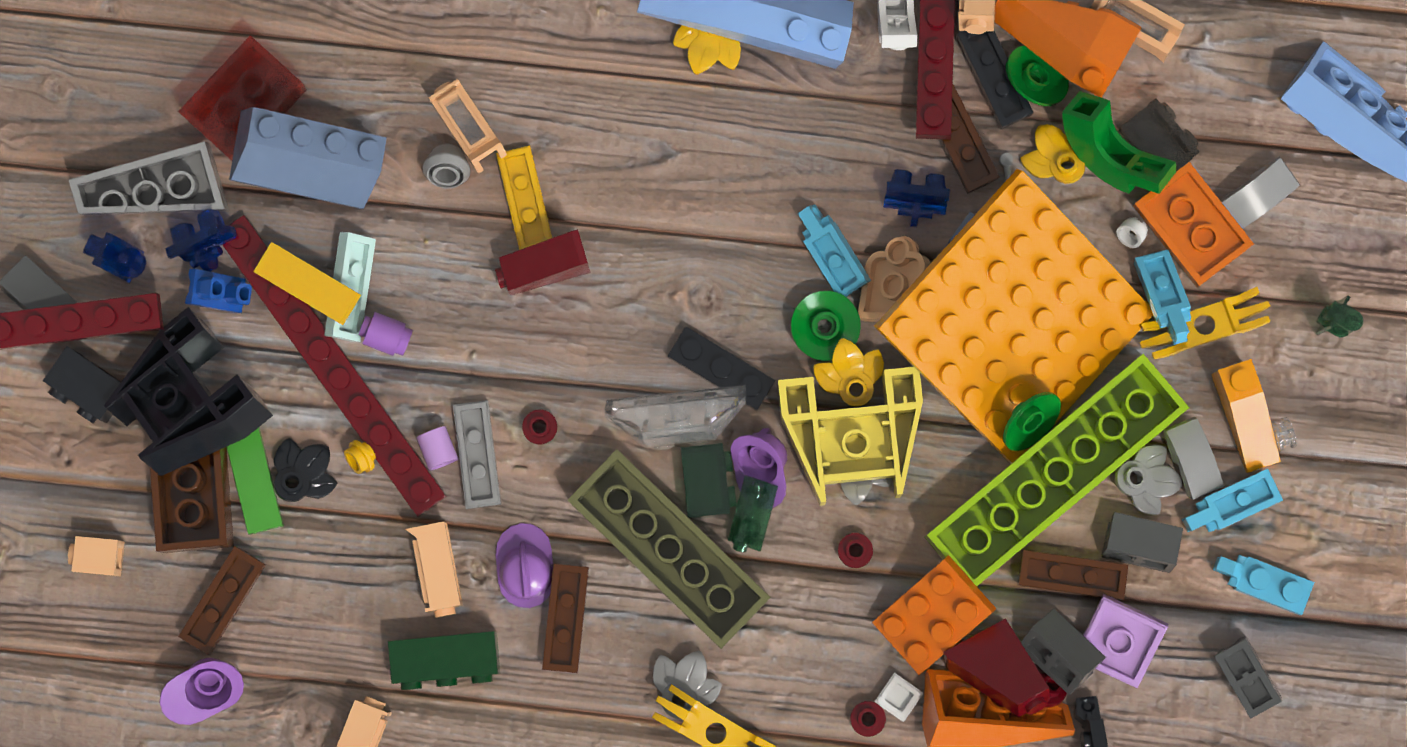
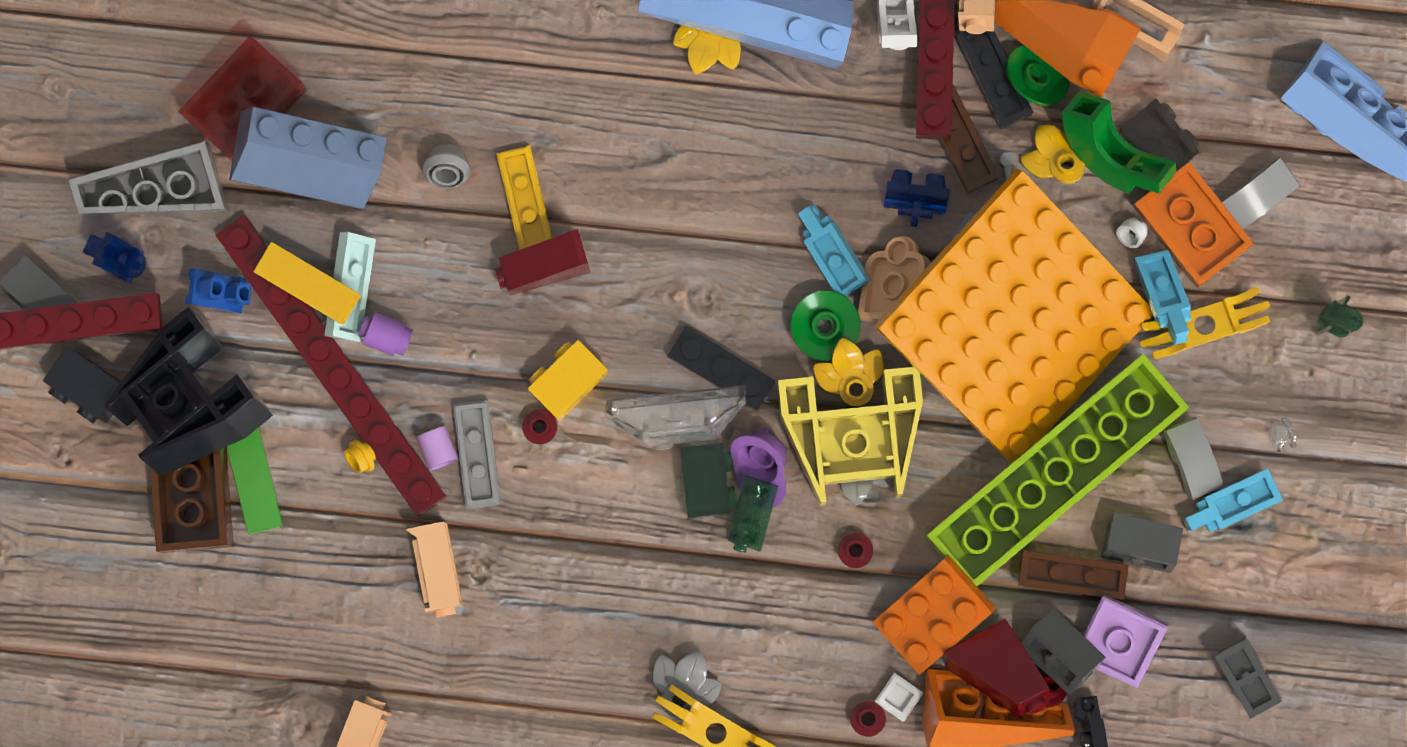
light nougat brick [68,536,125,577] -> none
medium lavender piece [159,658,244,725] -> none
clear blue hips [165,209,238,272] -> none
reddish brown plate [178,546,266,655] -> none
black plate [274,438,338,502] -> none
dark green brick [388,631,501,690] -> none
light nougat window [428,79,507,174] -> none
medium lavender piece [496,523,553,608] -> none
reddish brown plate [542,564,589,673] -> none
olive brick [568,449,771,649] -> none
green dish [1003,392,1061,451] -> none
light grey plate [1115,445,1183,515] -> none
light orange slope [1211,359,1281,473] -> none
medium azure hinge [1213,555,1315,615] -> none
none -> yellow brick [528,340,609,422]

